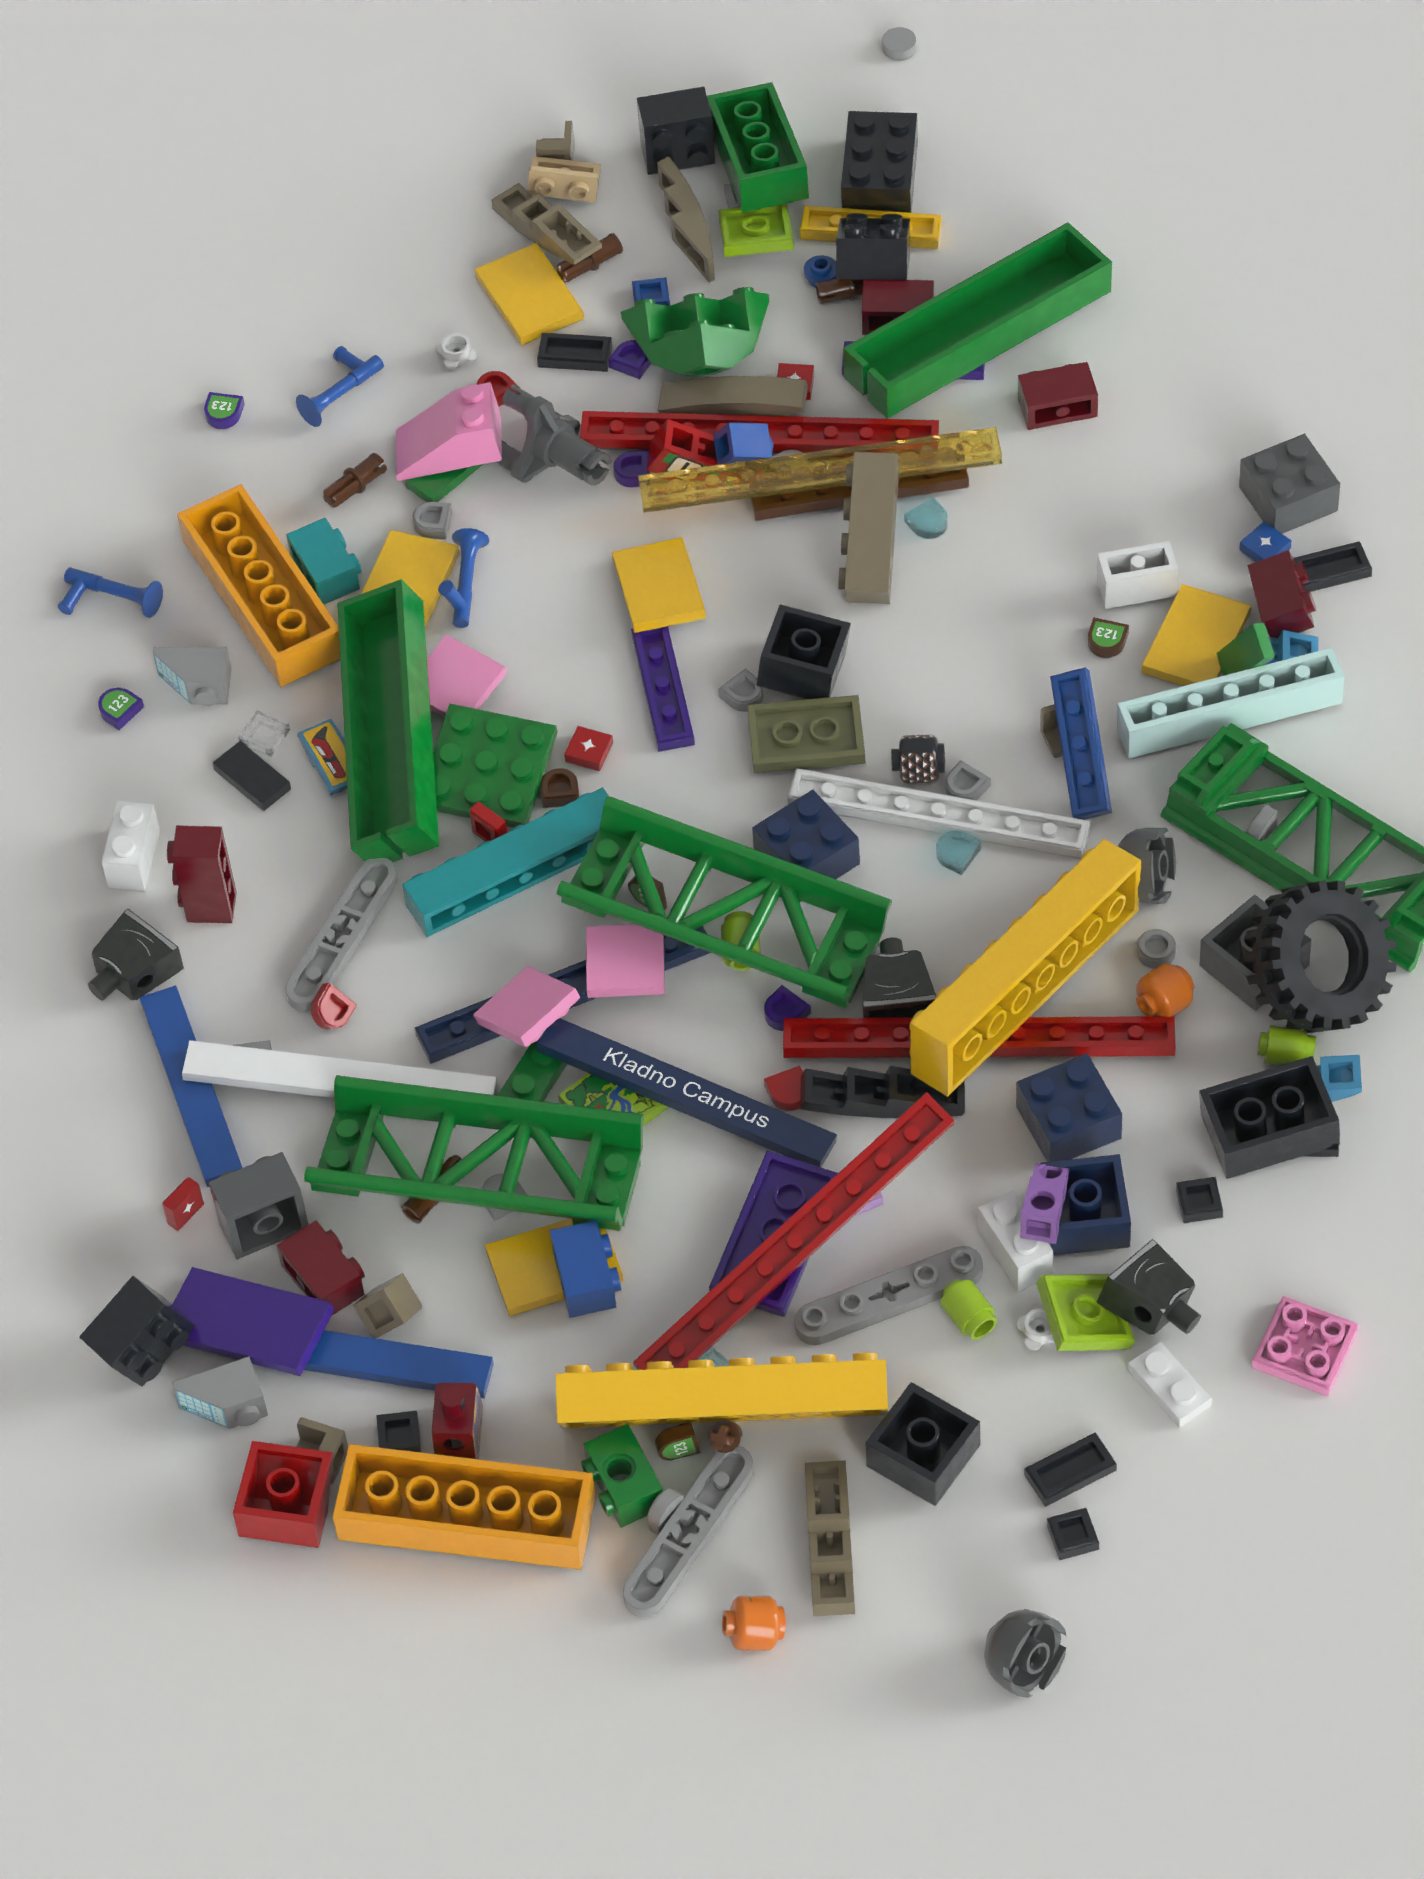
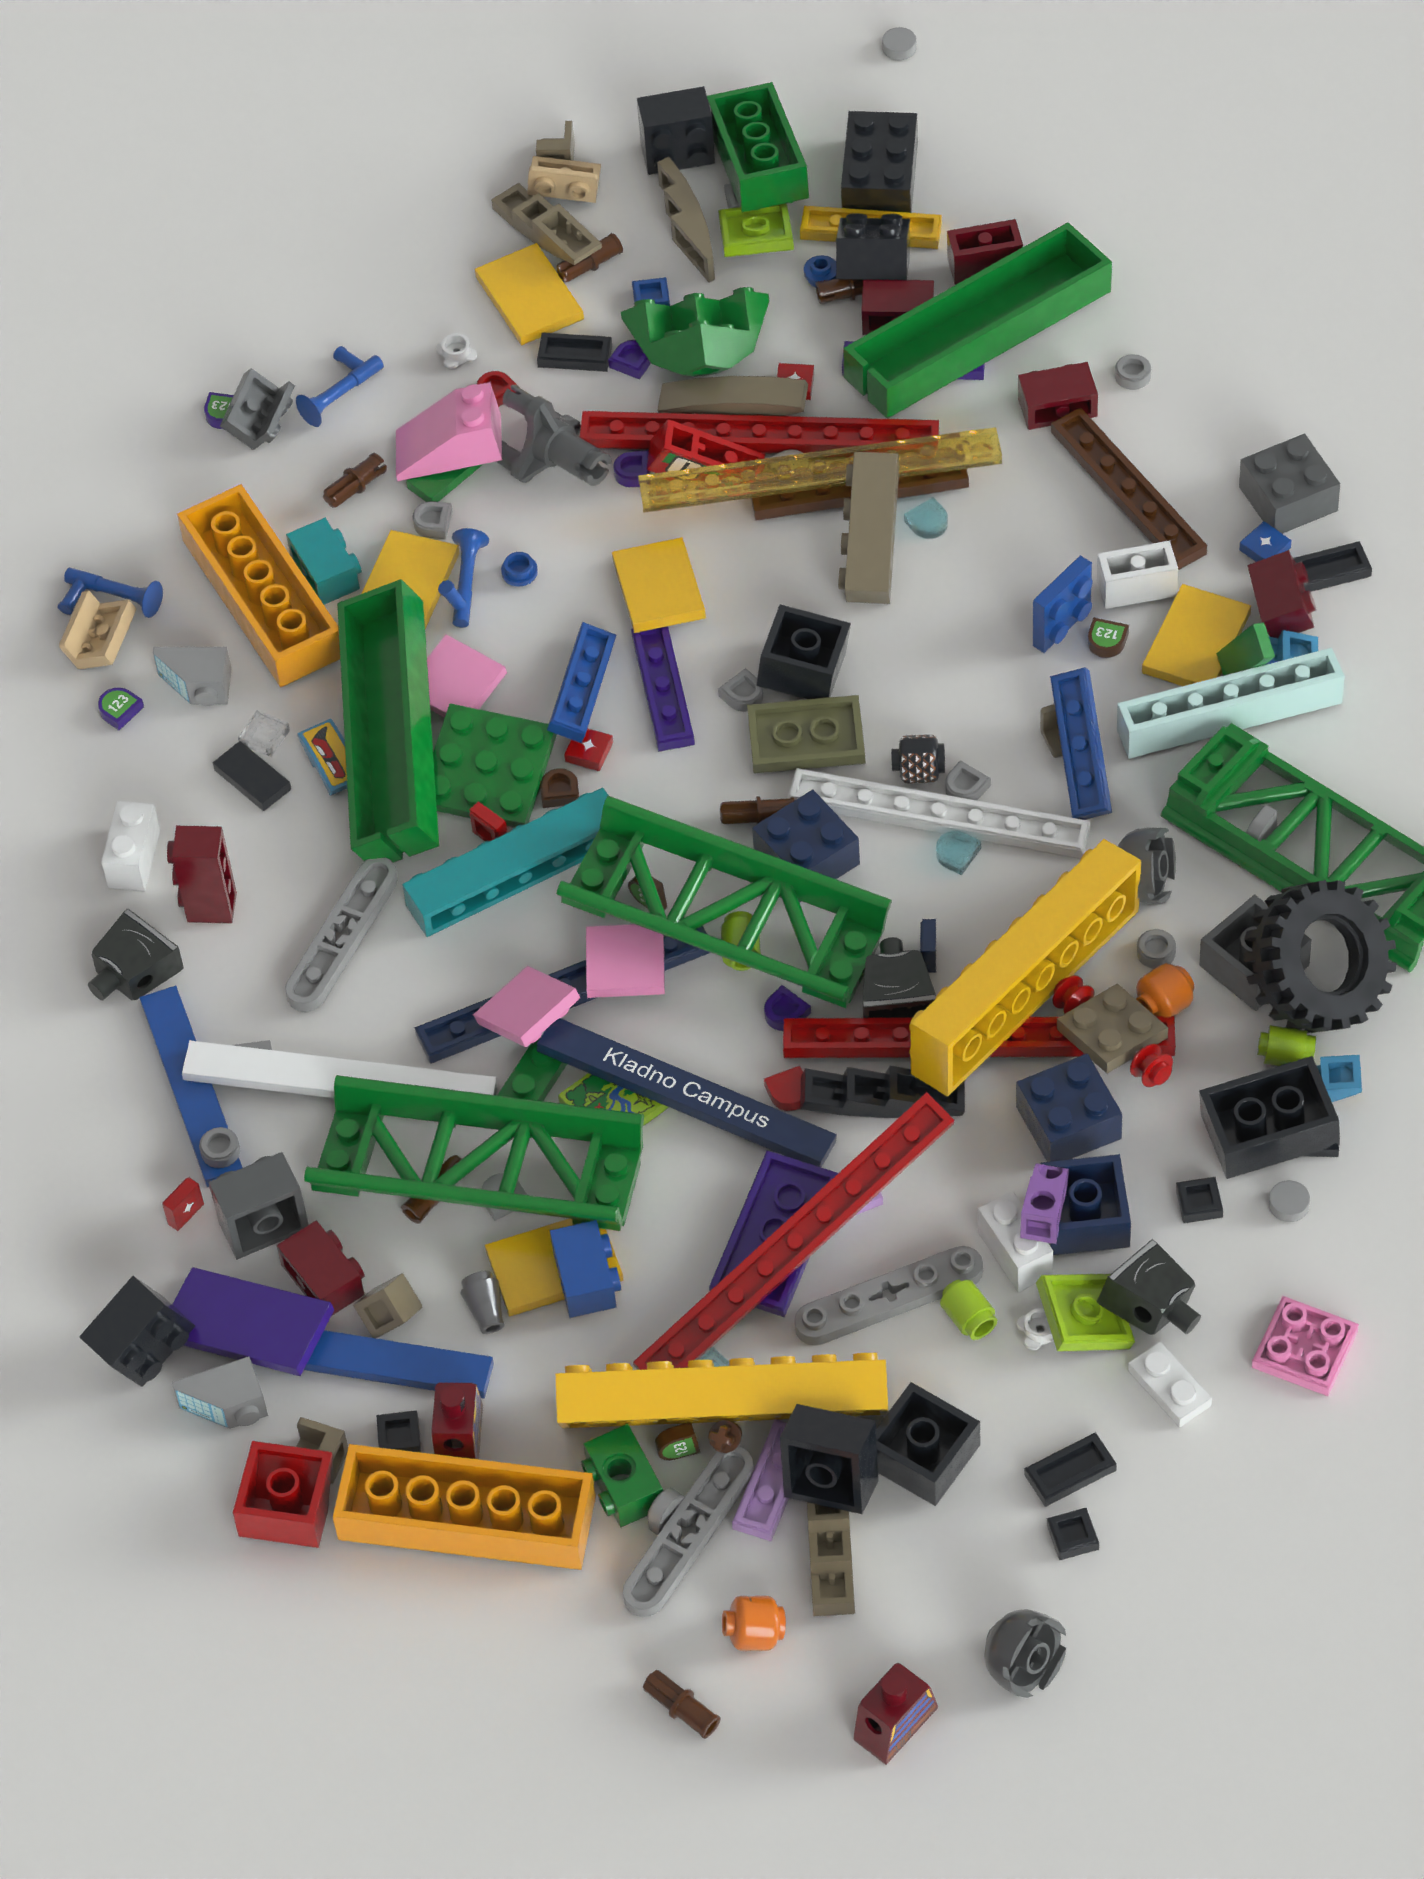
tile [311,982,357,1030] -> none
brick [713,423,773,470] -> none
none -> tan bracket [59,591,137,669]
none -> light grey tile [199,1127,240,1168]
none -> dark grey bracket [220,368,295,450]
none -> flat silver cone [460,1271,505,1334]
none -> blue plate [501,552,538,587]
none -> blue tile [547,622,617,743]
none -> reddish brown axle [643,1670,721,1739]
none -> reddish brown axle [720,796,795,824]
none -> lavender tile [732,1419,789,1541]
none -> black brick [780,1404,879,1514]
none -> dark red torso [853,1663,938,1765]
none -> dark blue tile [920,919,936,973]
none -> dark red brick [947,219,1023,285]
none -> blue plate [1033,555,1093,653]
none -> reddish brown plate [1051,407,1208,570]
none -> dark tan plate [1052,975,1173,1087]
none -> light grey tile [1115,354,1151,390]
none -> light grey tile [1269,1180,1310,1222]

